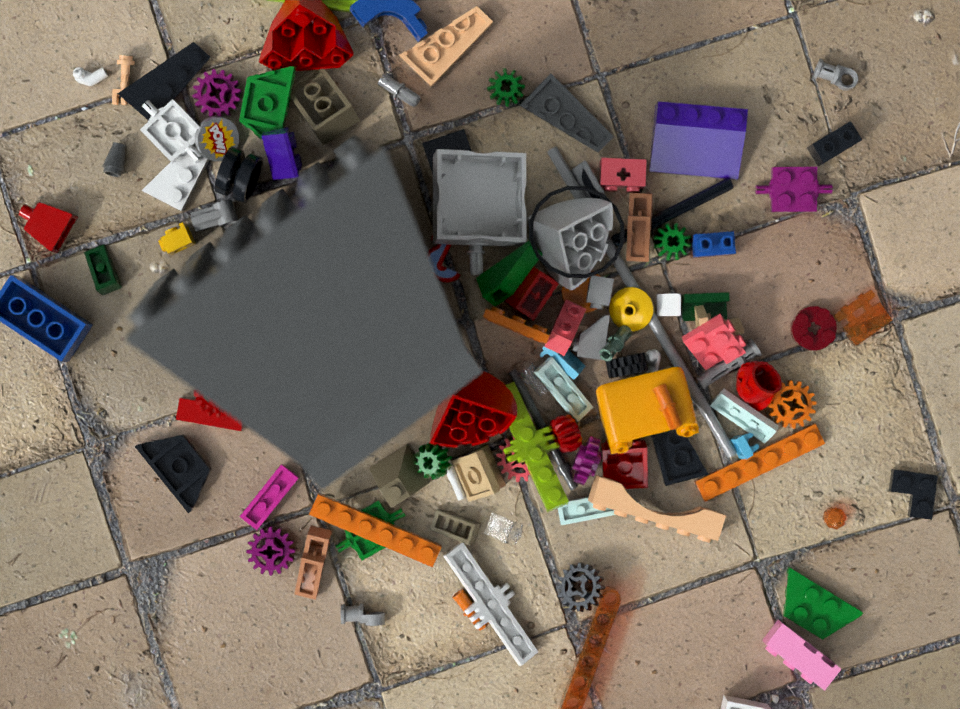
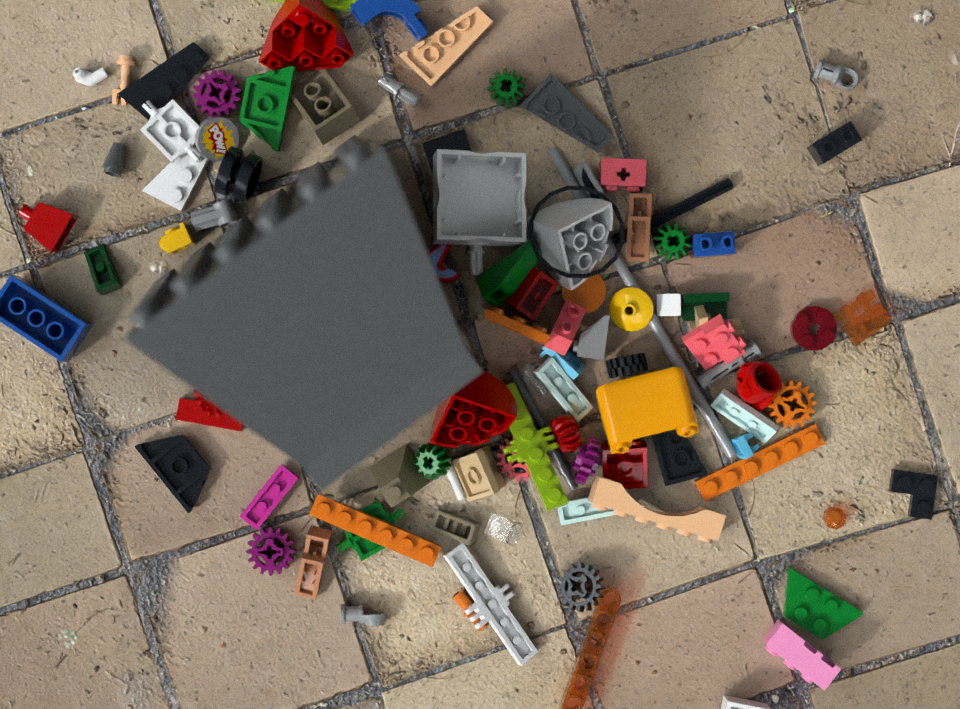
dark purple slope [261,127,303,180] -> none
light grey brick [585,276,614,310] -> none
sand green pin [599,325,632,361] -> none
white arm [645,349,661,373] -> none
dark purple slope [649,101,748,180] -> none
orange axle [652,384,682,430] -> none
magenta plate [755,167,833,212] -> none

